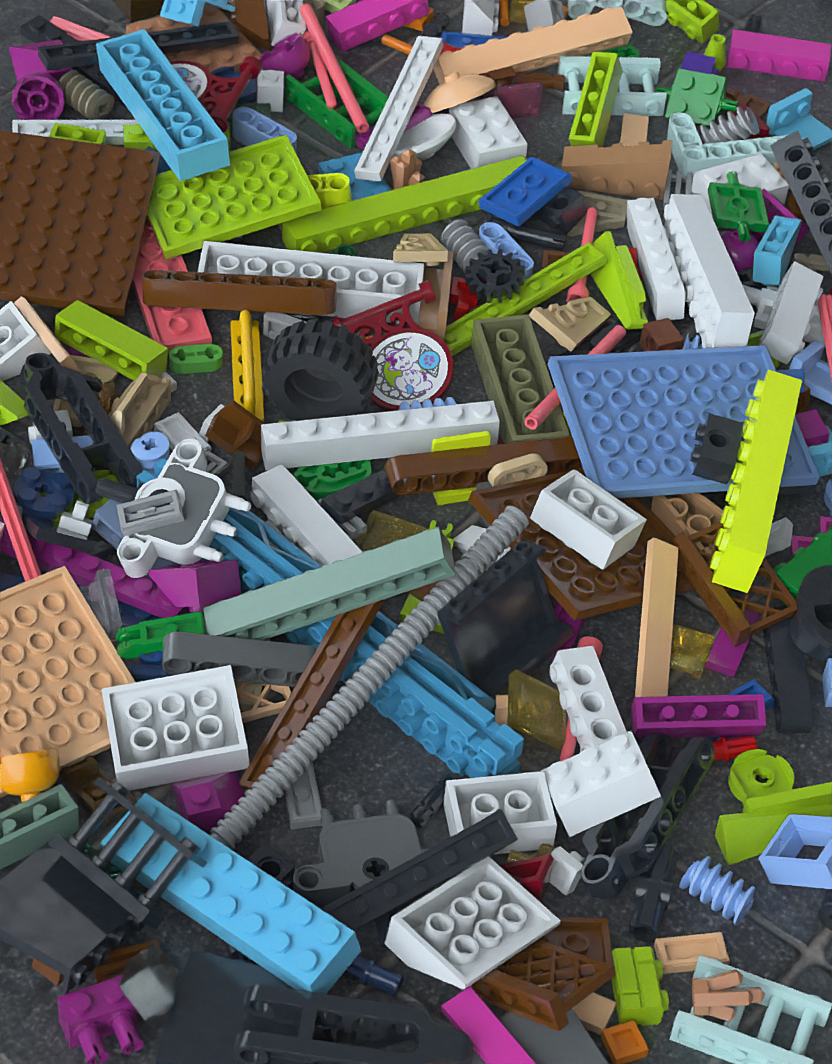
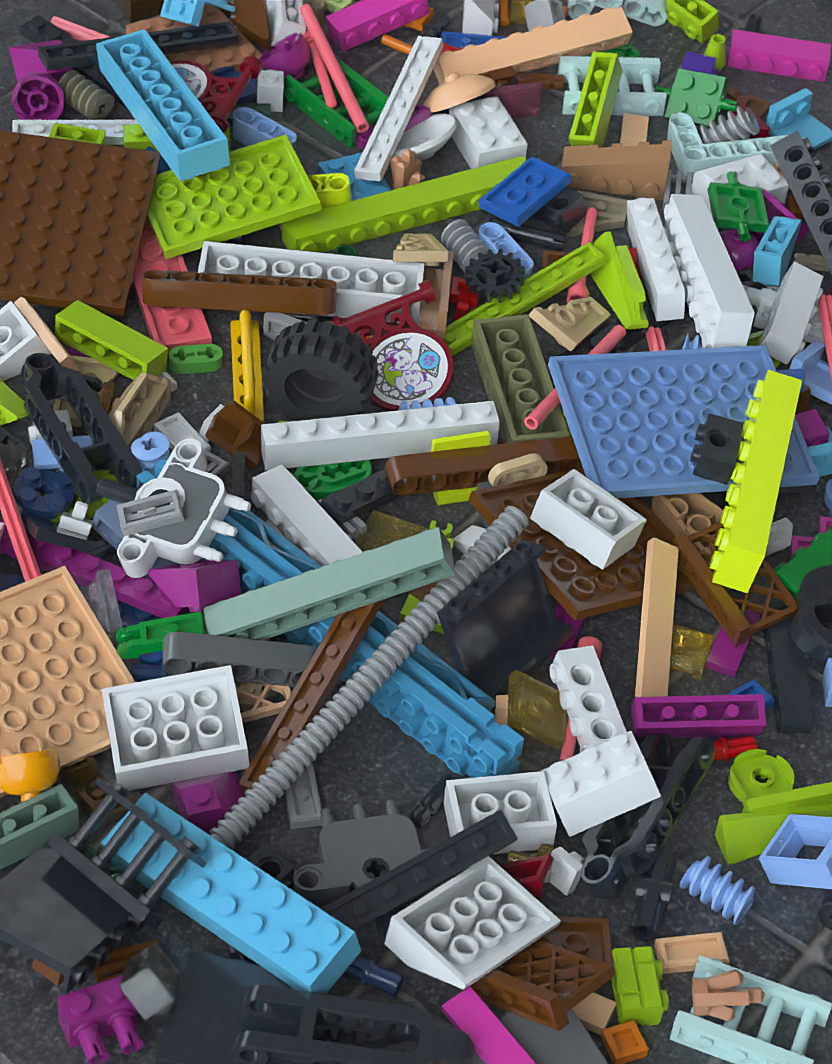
copper brick [640,318,684,352] -> none

